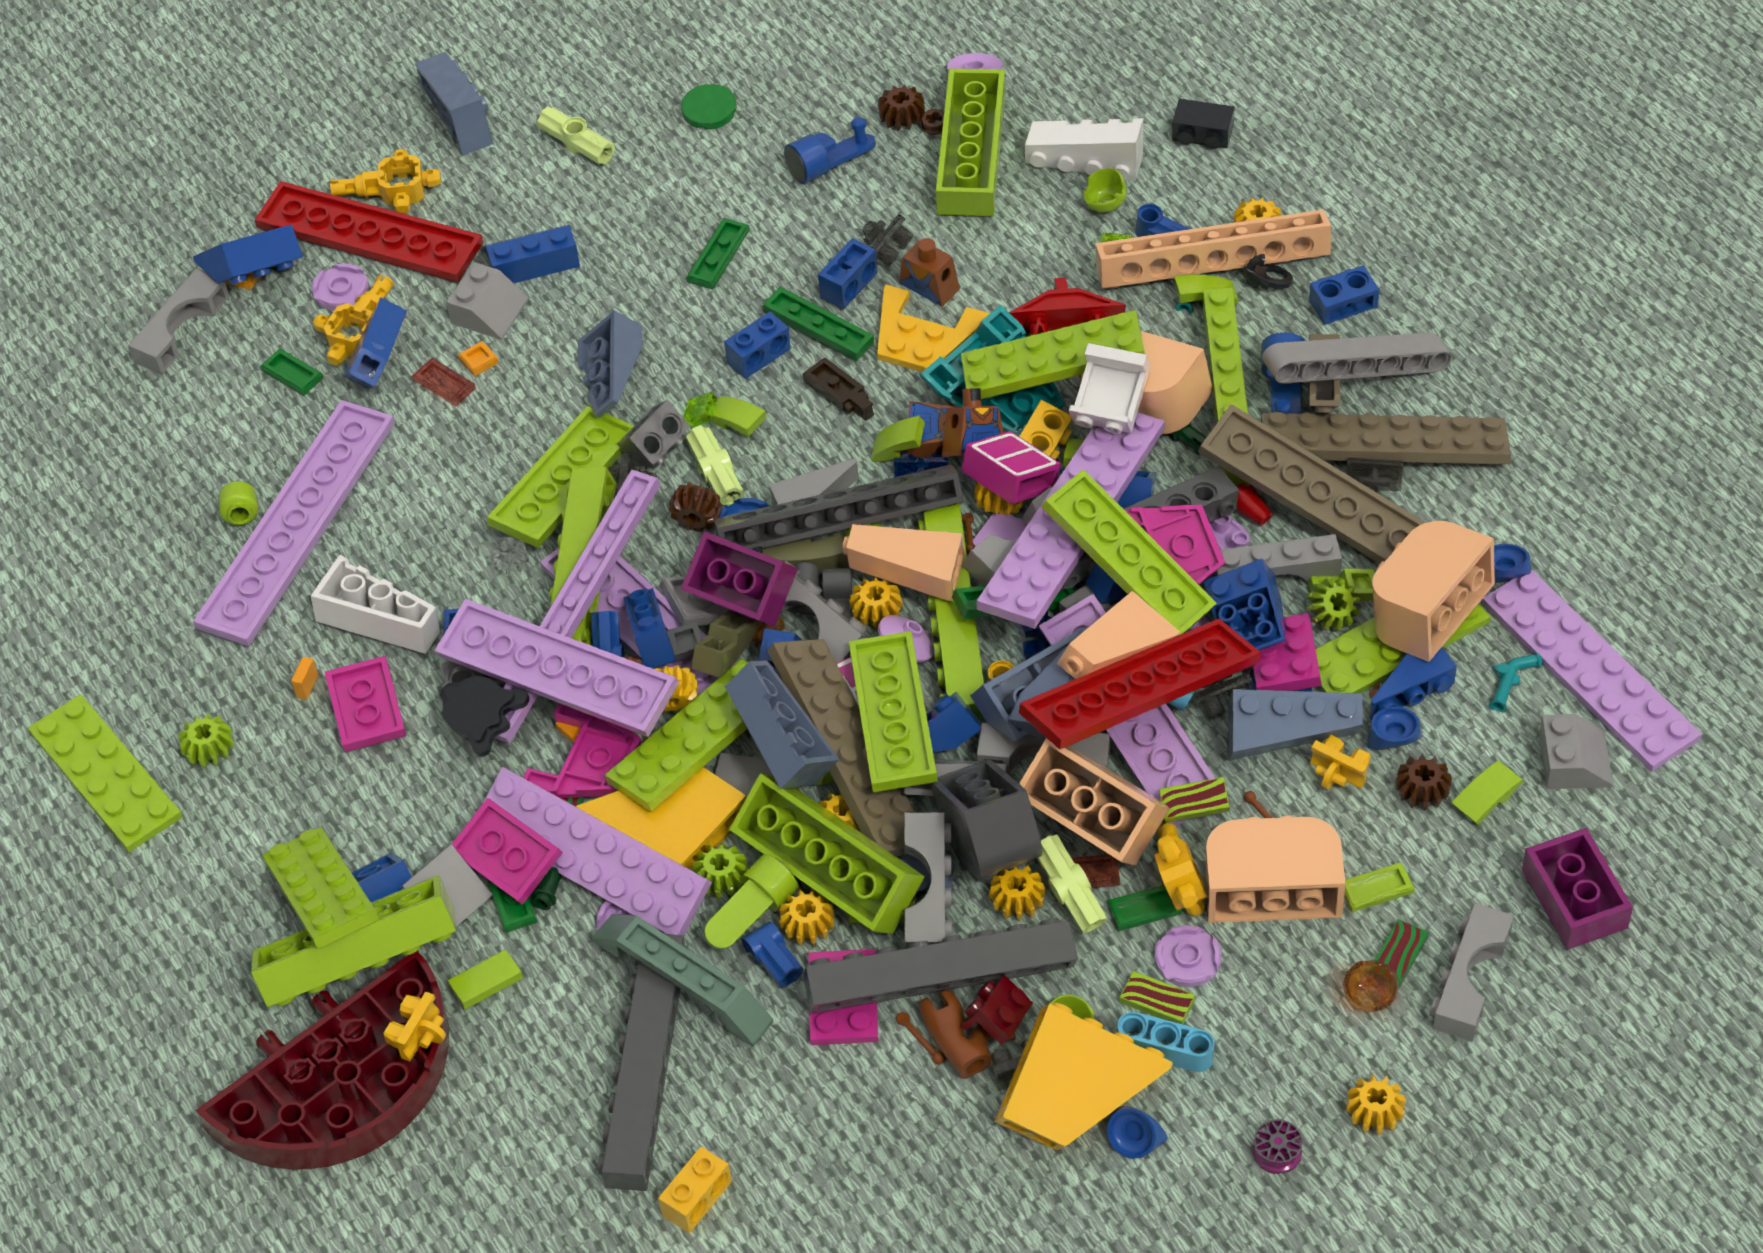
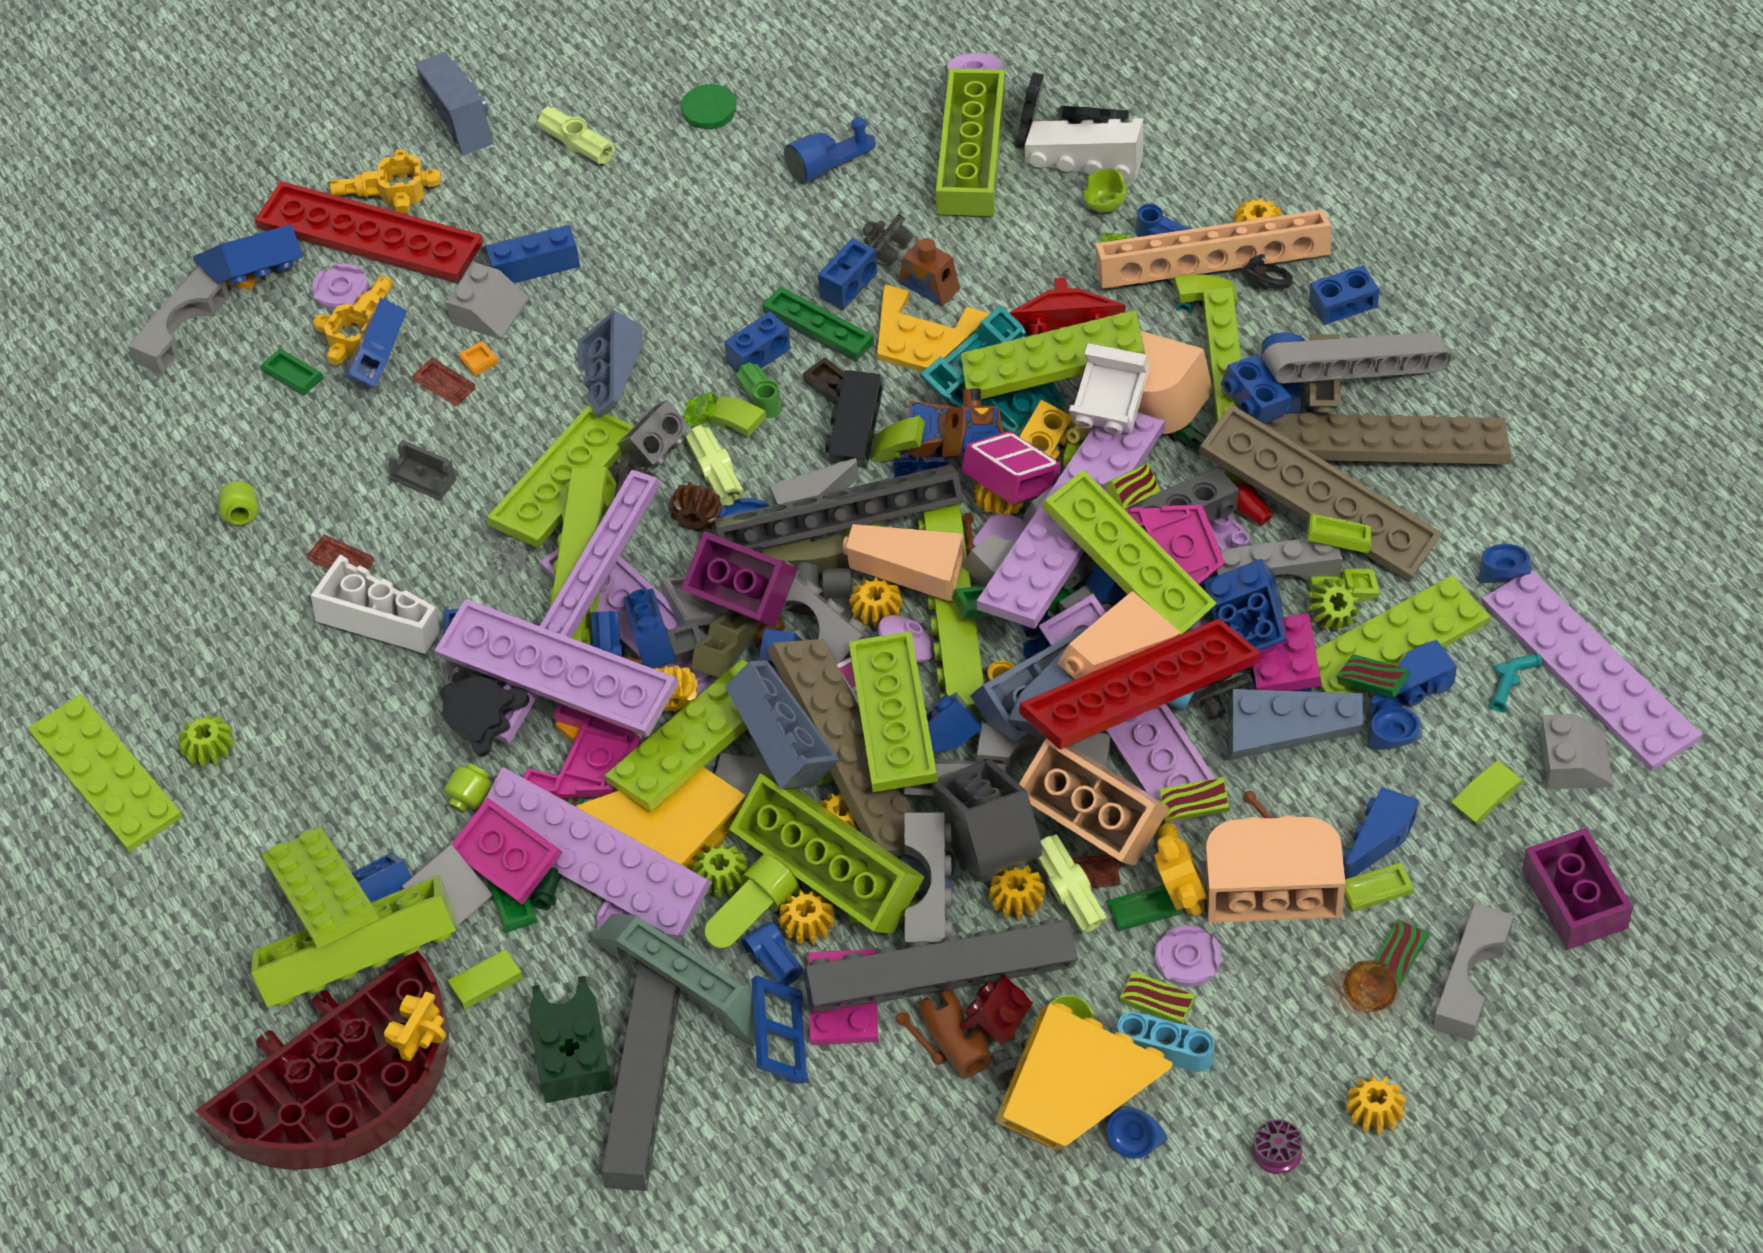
lavender plate [193,400,395,647] -> none
light orange tile [291,657,319,700] -> none
dark pink plate [325,656,406,752] -> none
yellow brick [658,1146,732,1234] -> none
green tile [686,218,750,290] -> none
reddish brown gear [878,84,925,131] -> none
reddish brown bush [922,109,944,135] -> none
black brick [1172,99,1235,149] -> none
yellow hips [1310,735,1371,790] -> none
clear smoke hips [1346,458,1403,493] -> none
light nougat brick [1372,521,1495,662] -> none
reddish brown gear [1395,753,1452,811] -> none
none -> clear red tile [306,534,375,570]
none -> dark grey hinge [389,440,456,501]
none -> lime head [444,763,492,813]
none -> dark green brick [529,976,613,1103]
none -> bright green piece [735,362,782,418]
none -> blue window [751,975,809,1084]
none -> black brick [825,370,884,468]
none -> black tile [1016,72,1044,148]
none -> black tile [1059,105,1129,120]
none -> light yellow arm [1066,420,1093,444]
none -> tile [1104,463,1160,509]
none -> blue brick [1221,354,1291,424]
none -> lime tile [1307,514,1371,553]
none -> green tile [1337,654,1410,698]
none -> blue slope [1343,787,1419,879]

